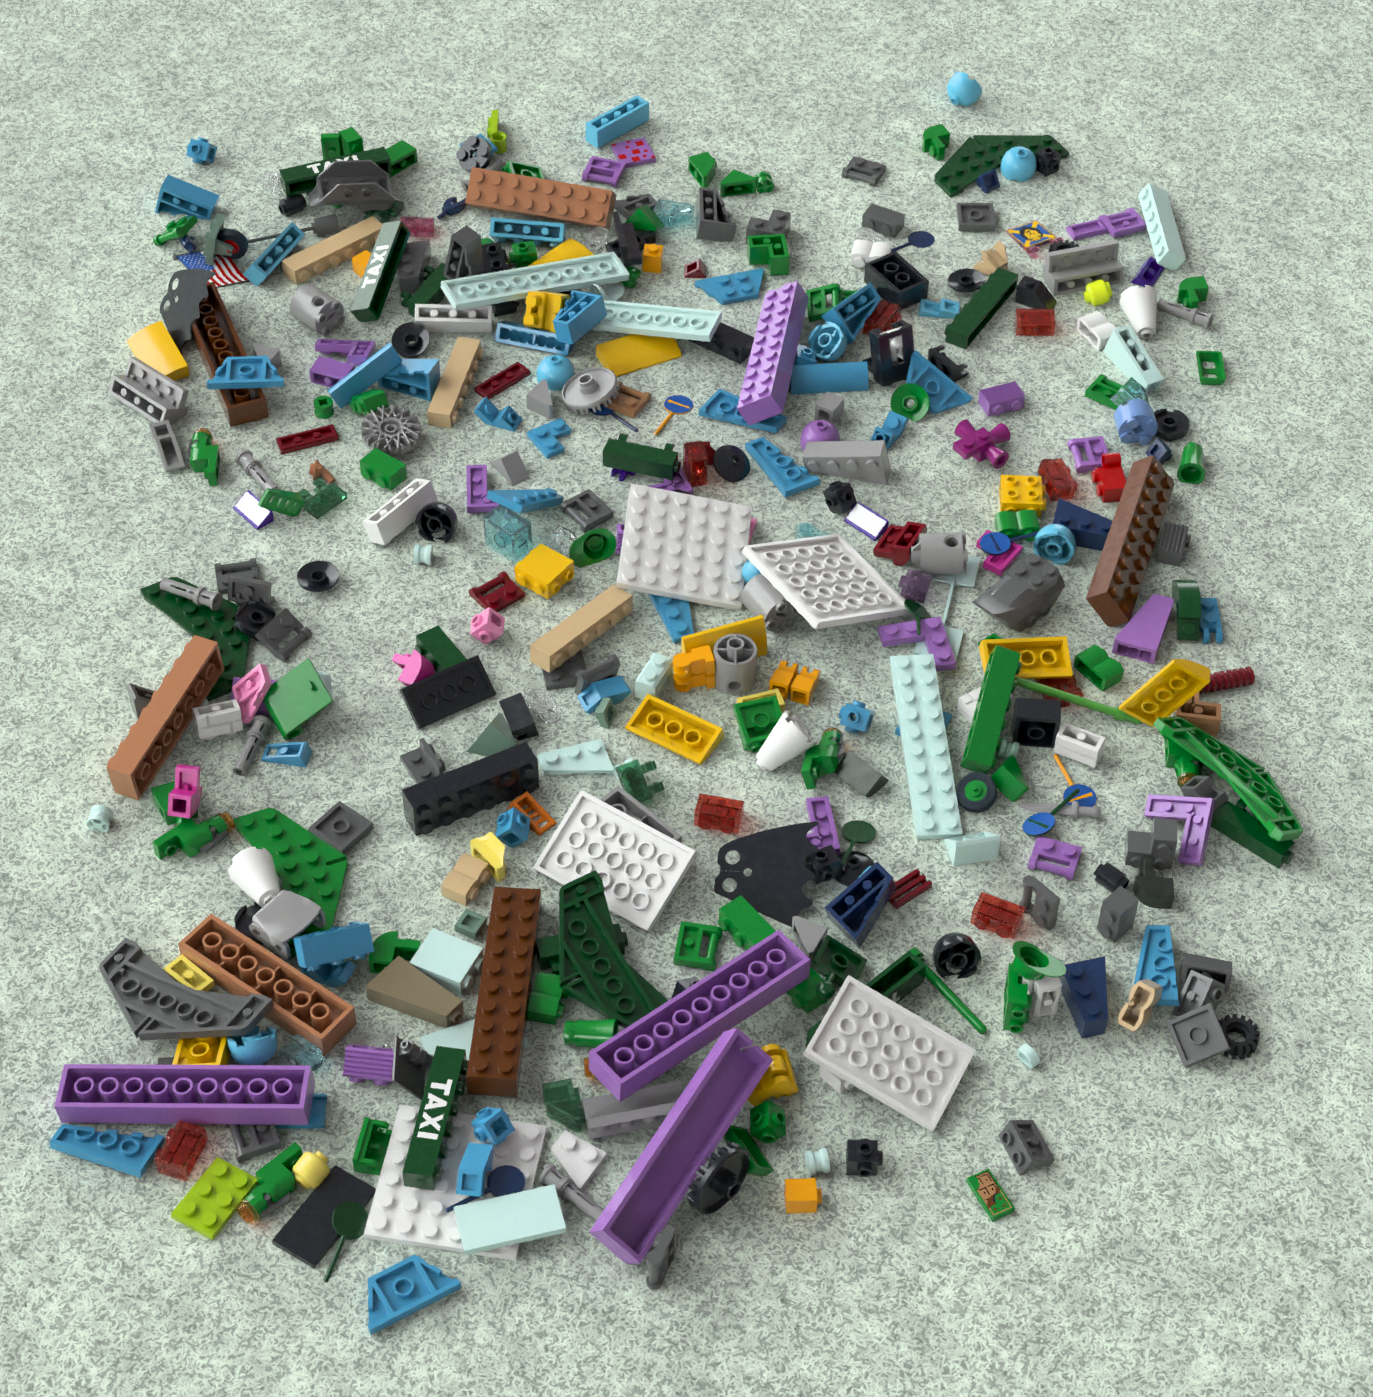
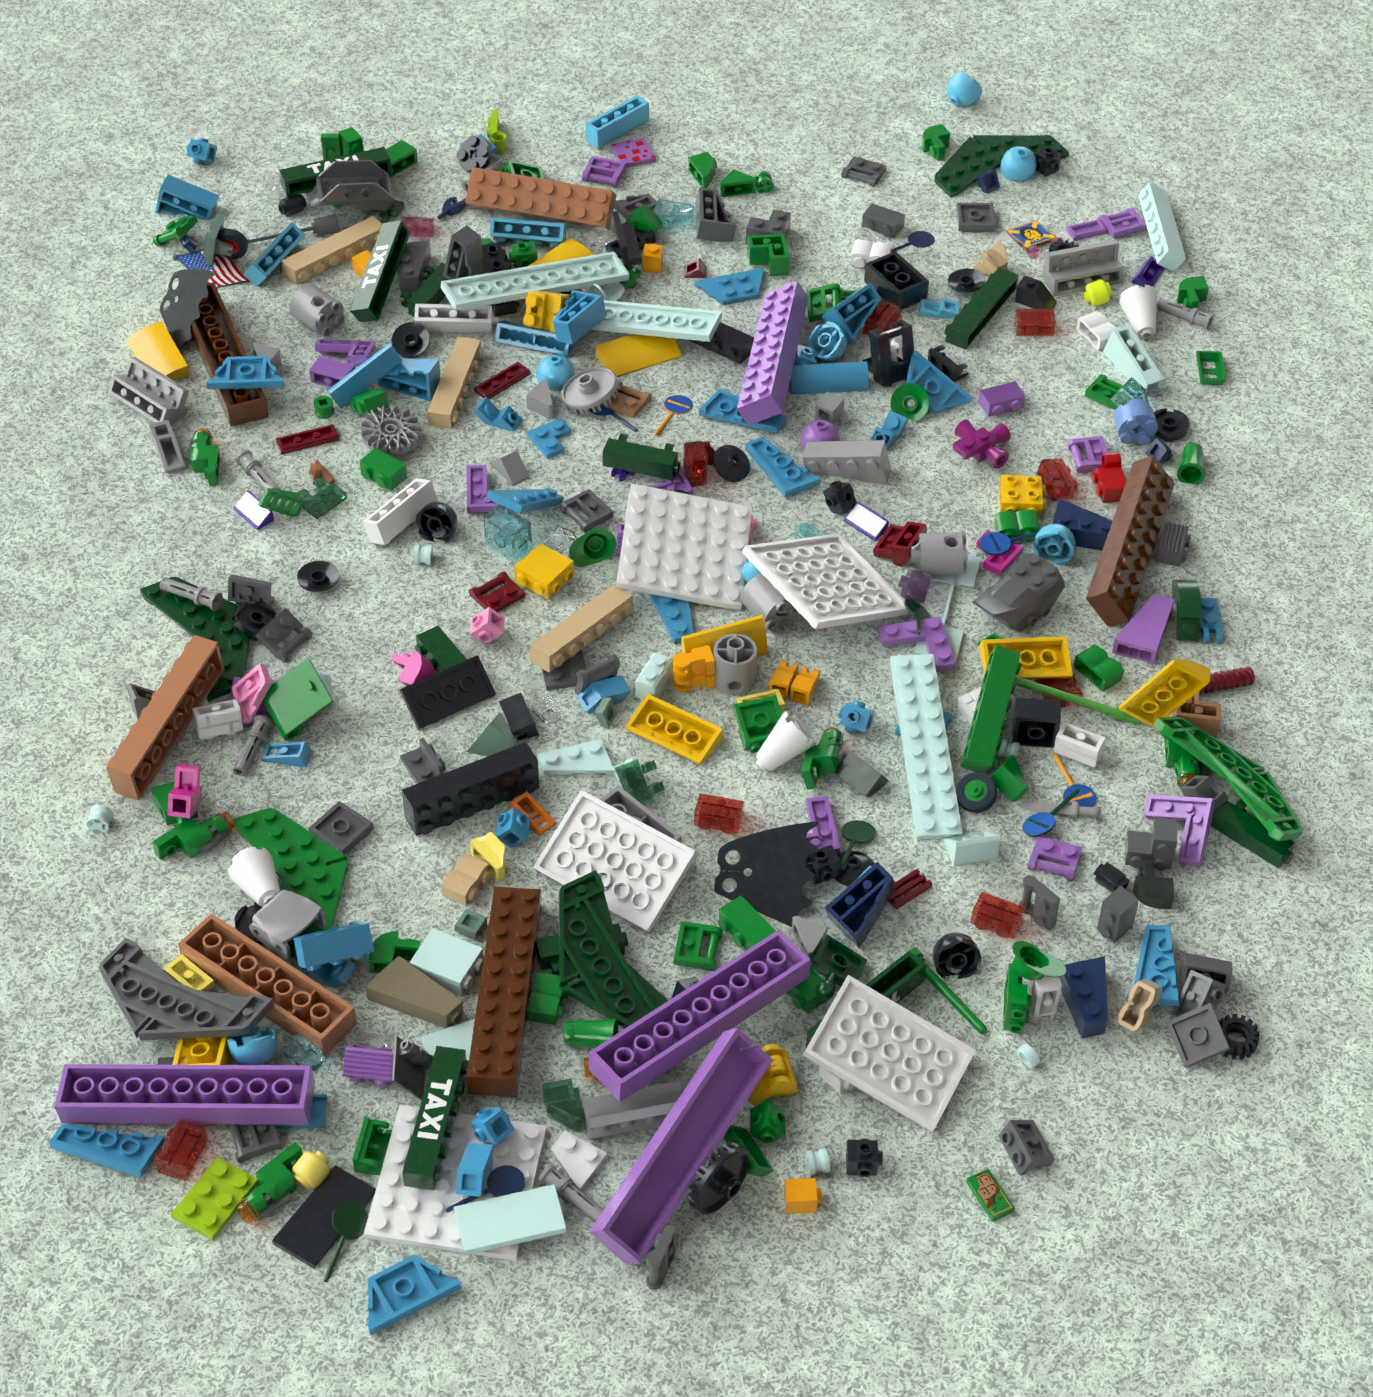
dark grey plate [214,558,259,594] -> none

